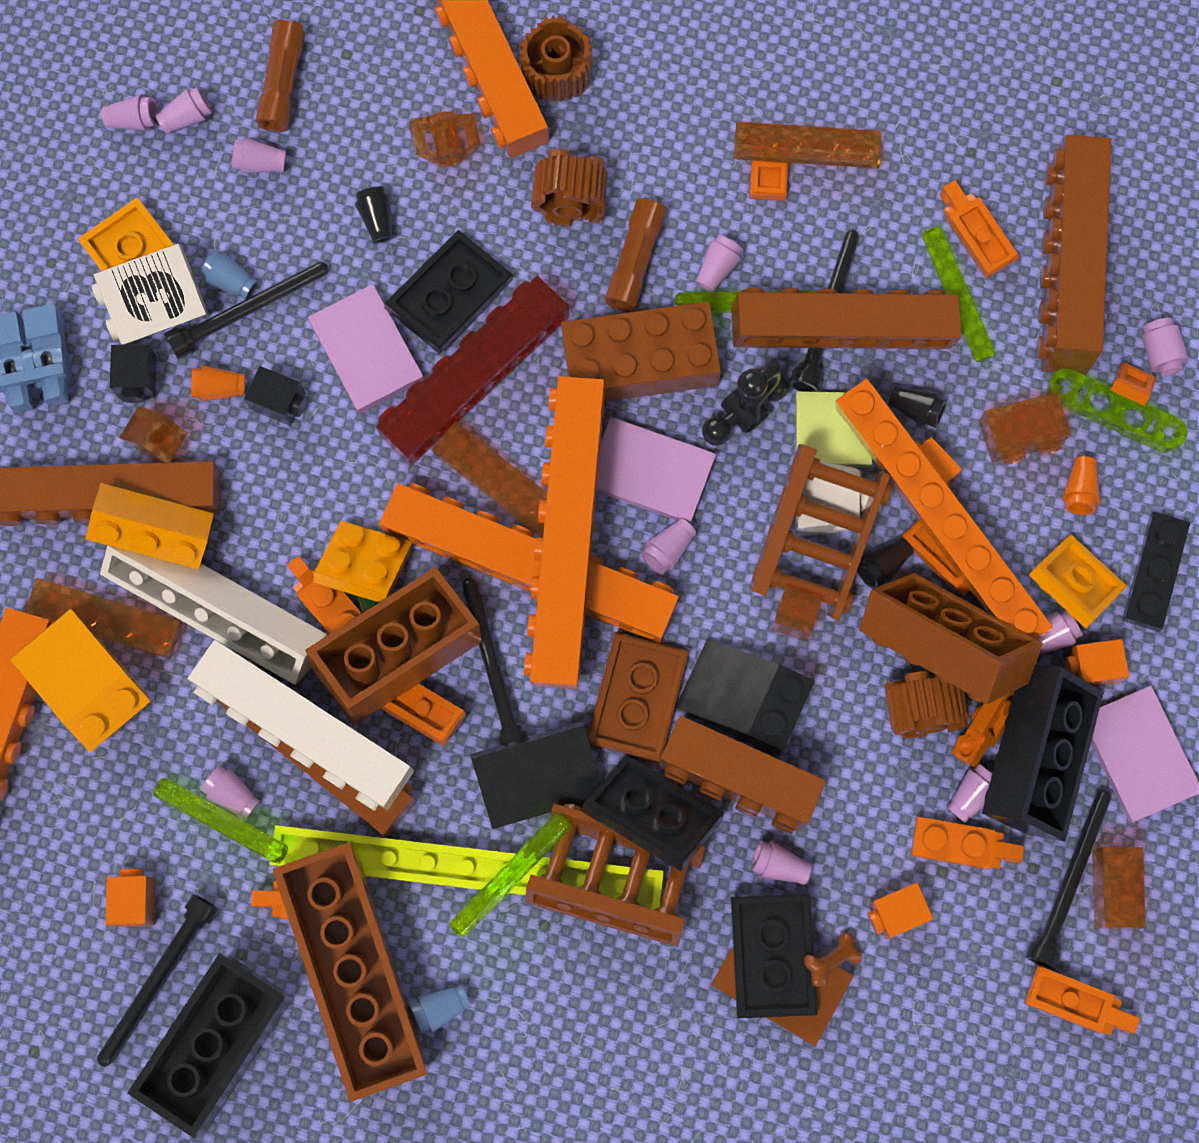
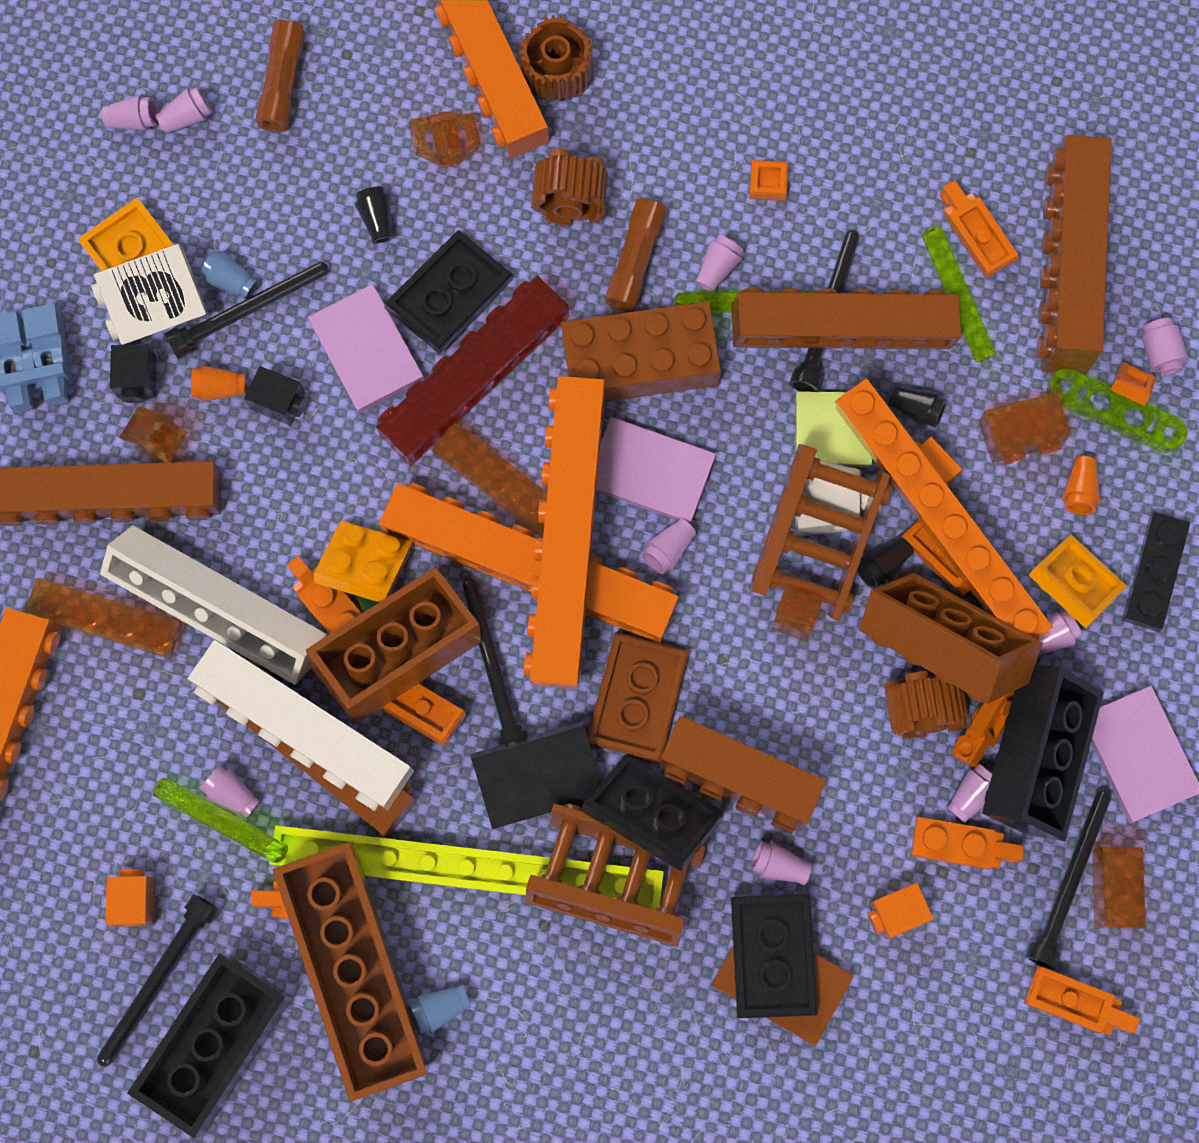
light orange slope [10,608,151,753] -> none
light orange brick [85,483,214,569] -> none
lavender cone [232,137,286,173] -> none
clear neon green axle [449,813,571,938] -> none
black slope [675,639,815,757] -> none
black piece [702,362,788,446] -> none
clear orange plate [733,122,881,169] -> none
dark orange piece [804,932,862,988] -> none
orange brick [1065,639,1129,687] -> none

